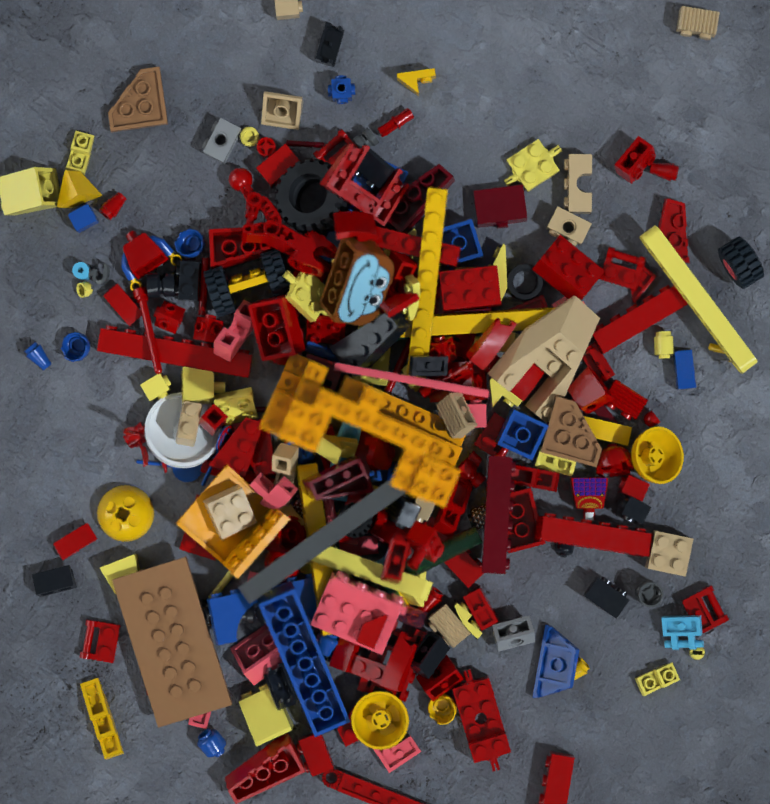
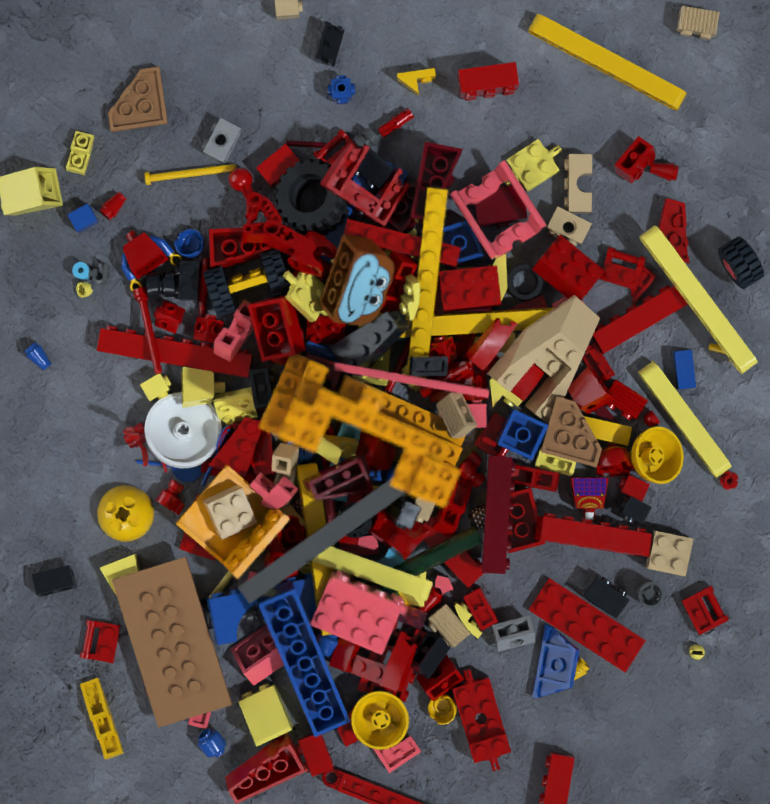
red slope [53,523,97,561] -> none
yellow slope [57,170,103,208] -> none
blue hair [61,332,90,362] -> none
red slope [103,283,142,326] -> none
tan brick [175,401,202,447] -> none
red brick [199,404,228,436] -> none
light yellow tile [240,127,259,147] -> none
red wheel [257,137,276,158] -> none
tan slope [261,91,303,130] -> none
black hinge [264,662,297,711] -> none
red slope [333,211,378,242] -> none
red tile [356,614,388,649] -> none
red tile [379,293,420,318] -> none
red brick [380,539,410,584] -> none
red brick [406,521,444,571] -> none
black piece [554,543,574,558] -> none
light yellow slope [634,662,680,696] -> none
light yellow brick [654,331,674,359] -> none
medium azure plate [661,615,704,650] -> none
none -> yellow bar [144,164,237,185]
none -> red piece [156,479,185,515]
none -> black brick [249,368,275,409]
none -> dark red wedge [410,142,463,224]
none -> coral piece [434,574,453,594]
none -> coral piece [450,160,546,259]
none -> red brick [457,62,519,101]
none -> yellow beam [528,14,687,111]
none -> red plate [528,578,646,673]
none -> light yellow beam [638,361,732,478]
none -> red plate [719,471,738,490]

